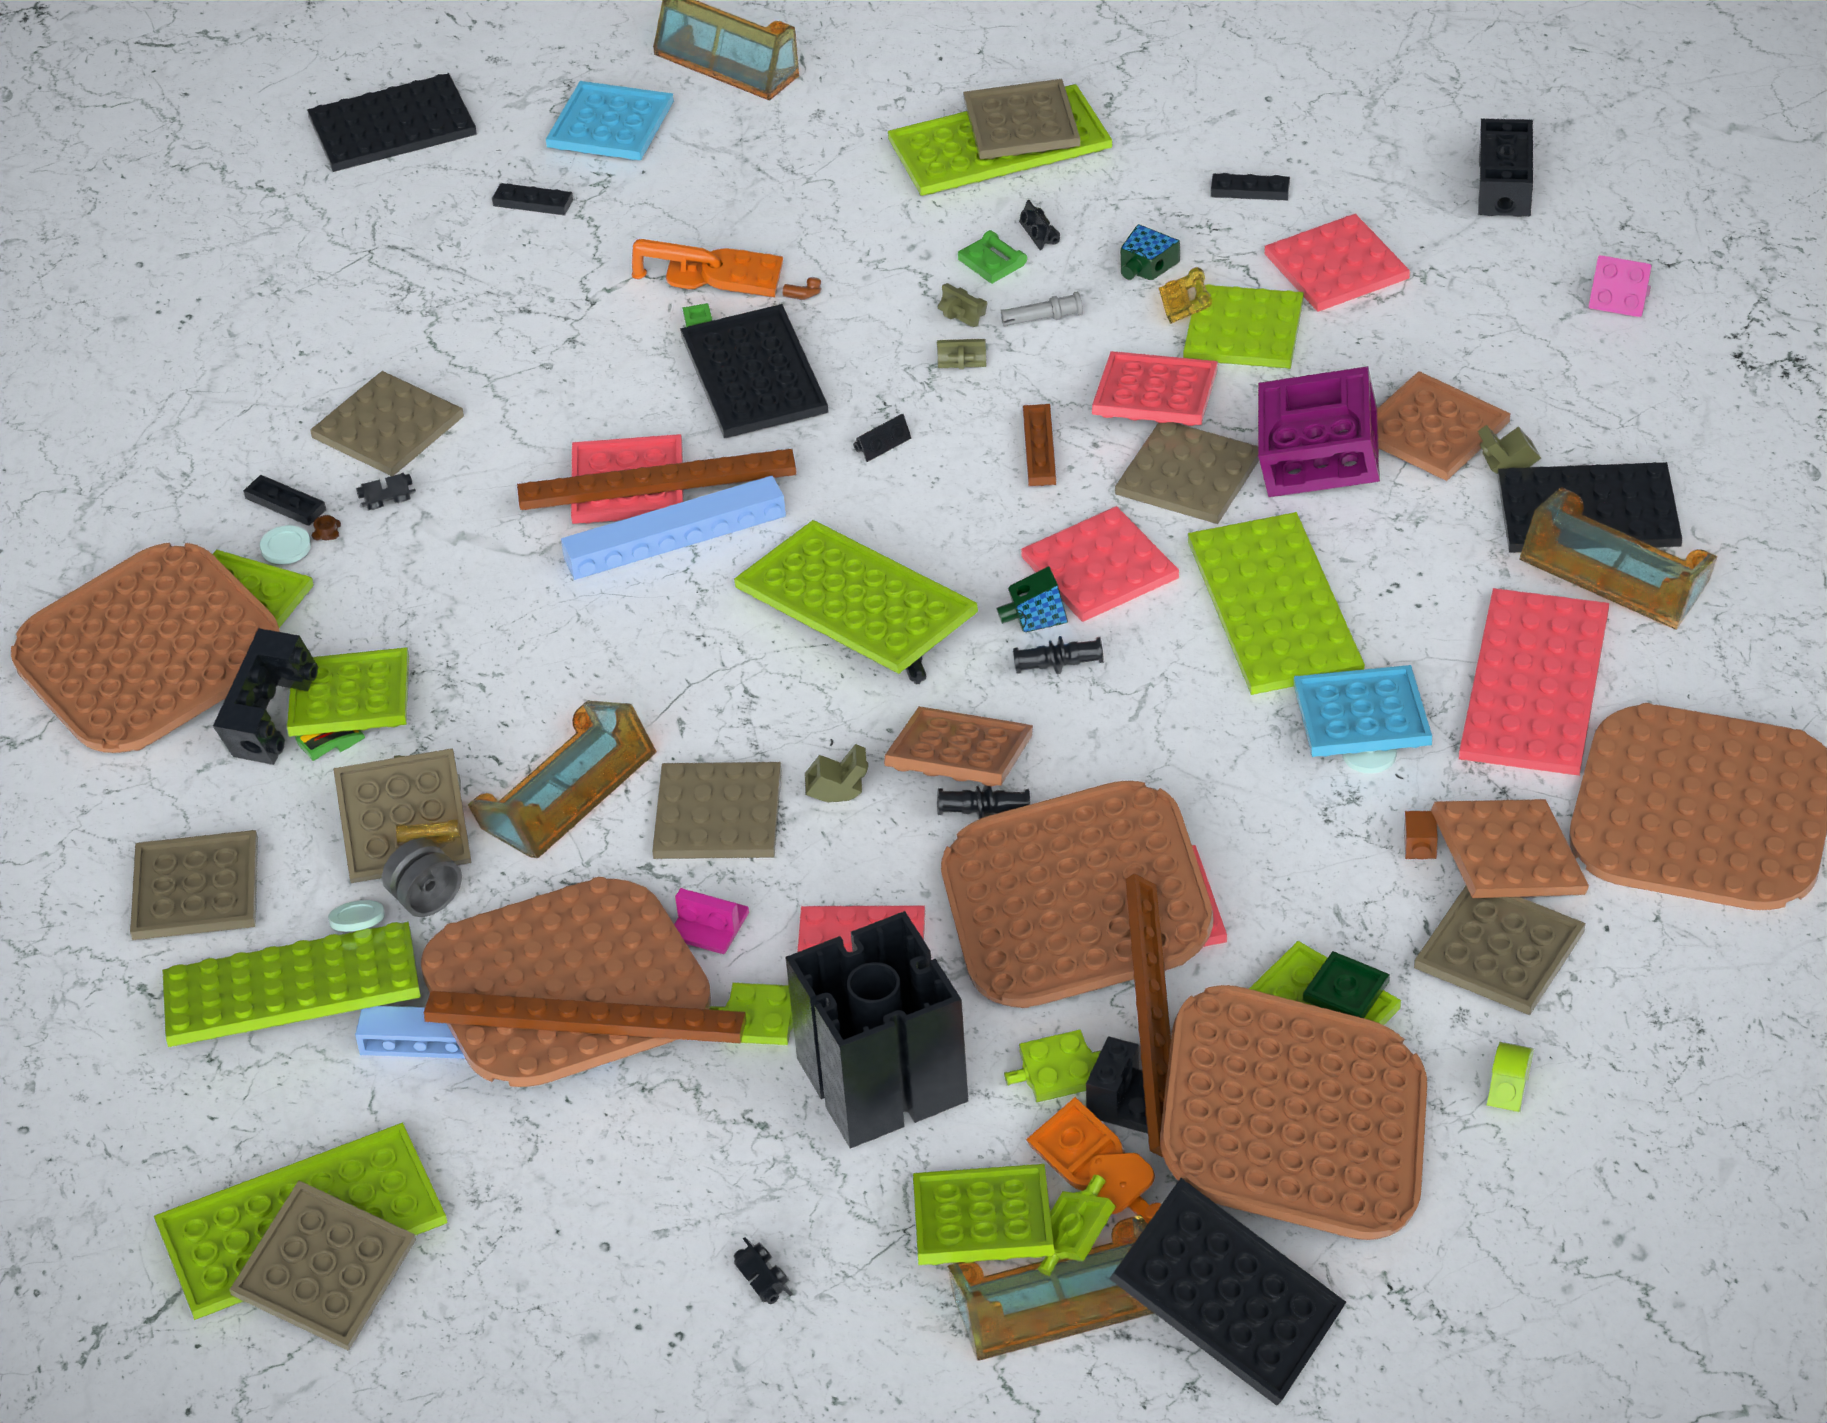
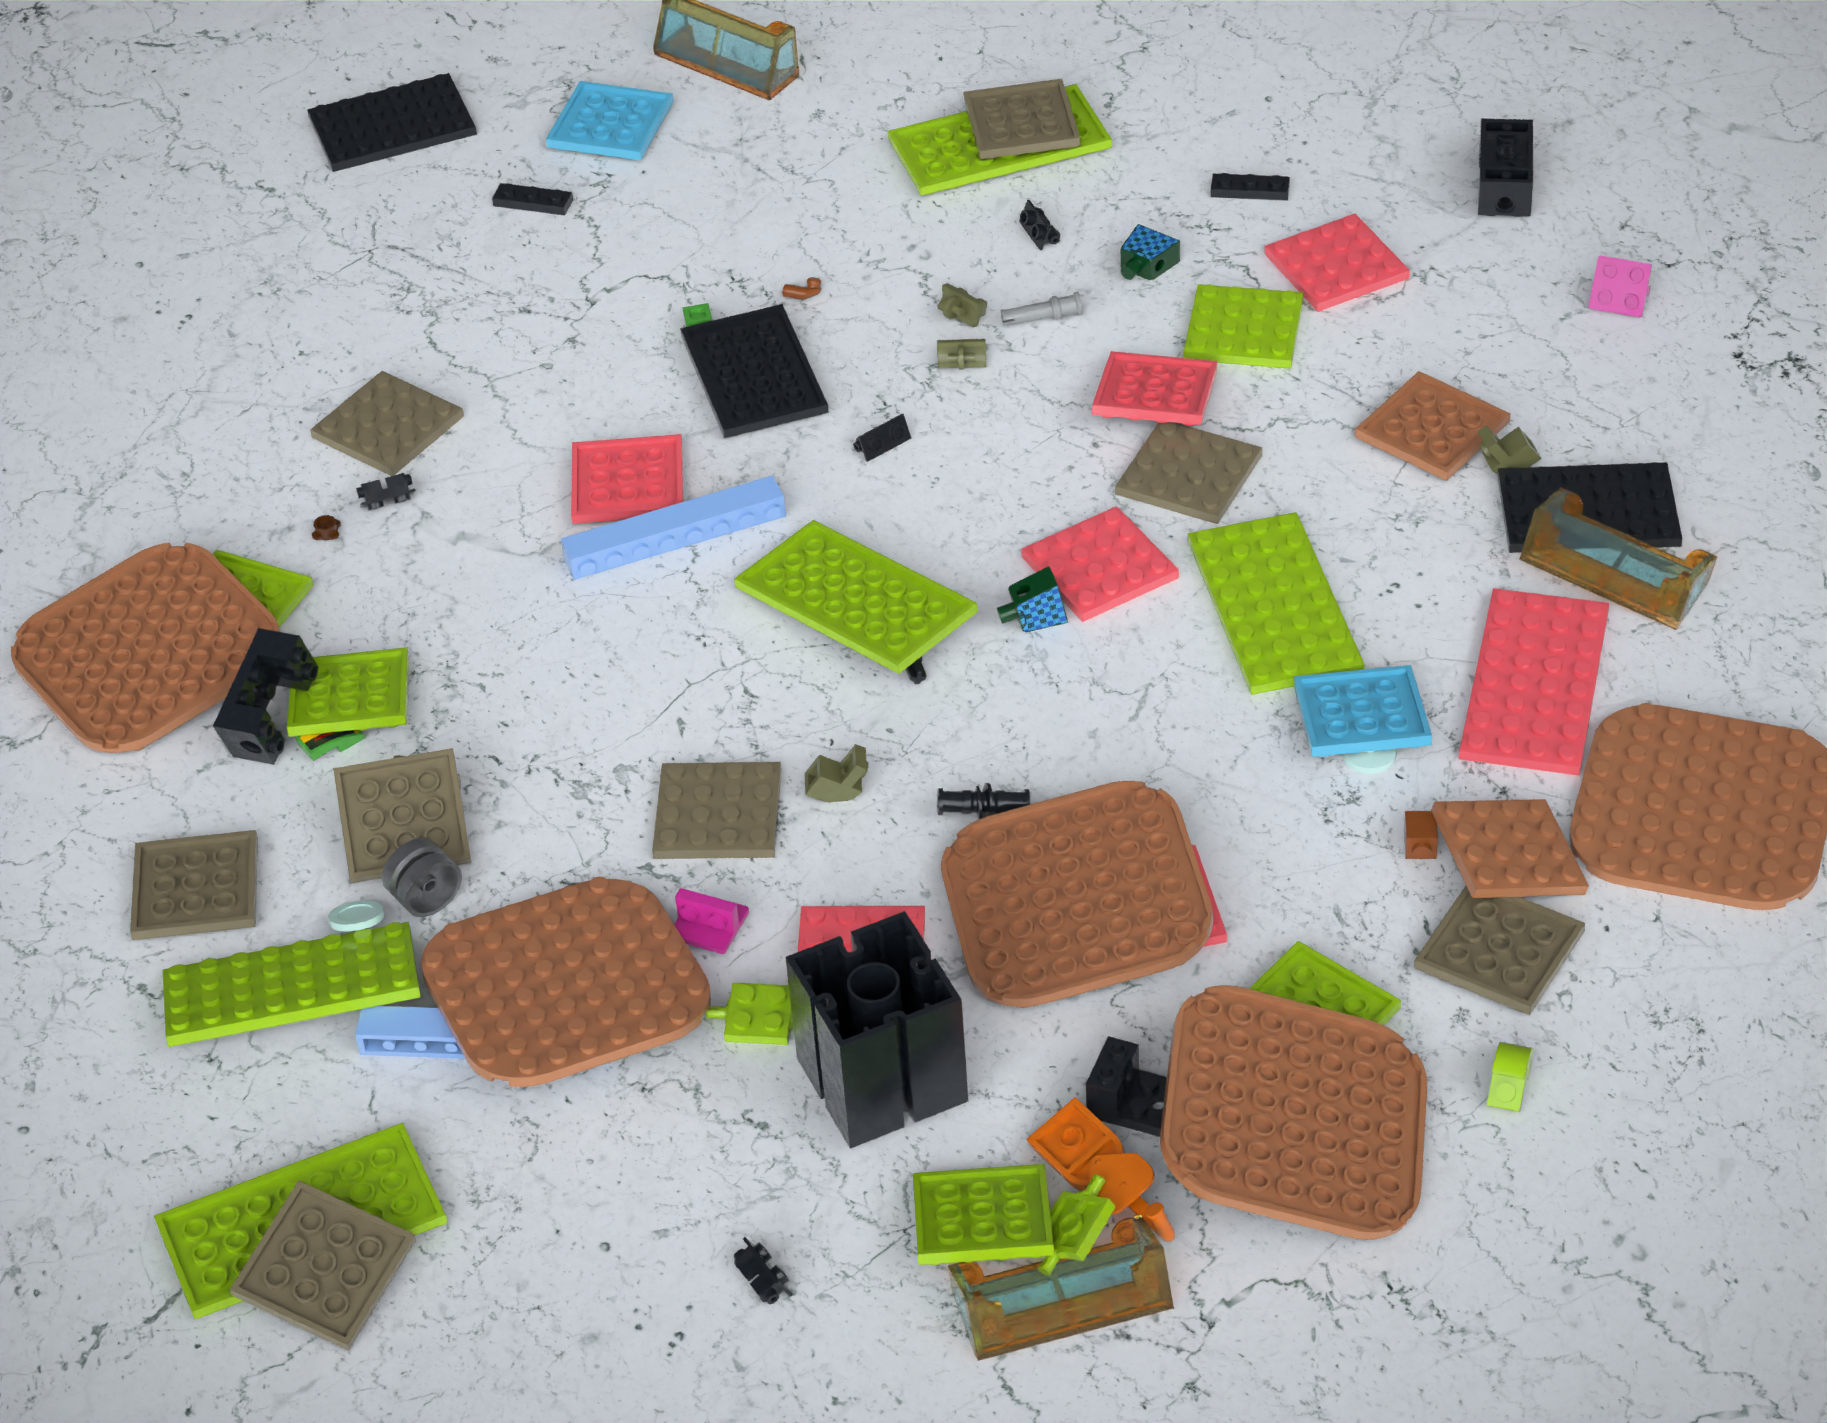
black plate [243,475,326,526] -> none
light aqua piece [260,525,311,564] -> none
clear yellow plate [396,819,461,843] -> none
dark orange plate [423,991,746,1043] -> none
clear orange windscreen [468,700,657,858] -> none
dark orange plate [517,449,796,510] -> none
orange plate [632,239,783,297] -> none
nougat plate [884,706,1033,786] -> none
bright green plate [958,230,1027,284] -> none
lime plate [1004,1029,1101,1102] -> none
black piece [1013,636,1104,674] -> none
dark orange plate [1023,404,1056,486] -> none
black plate [1109,1178,1346,1406] -> none
dark orange plate [1125,873,1171,1157] -> none
clear yellow plate [1159,267,1212,324] -> none
magenta piece [1258,366,1380,497] -> none
dark green plate [1303,951,1390,1018] -> none

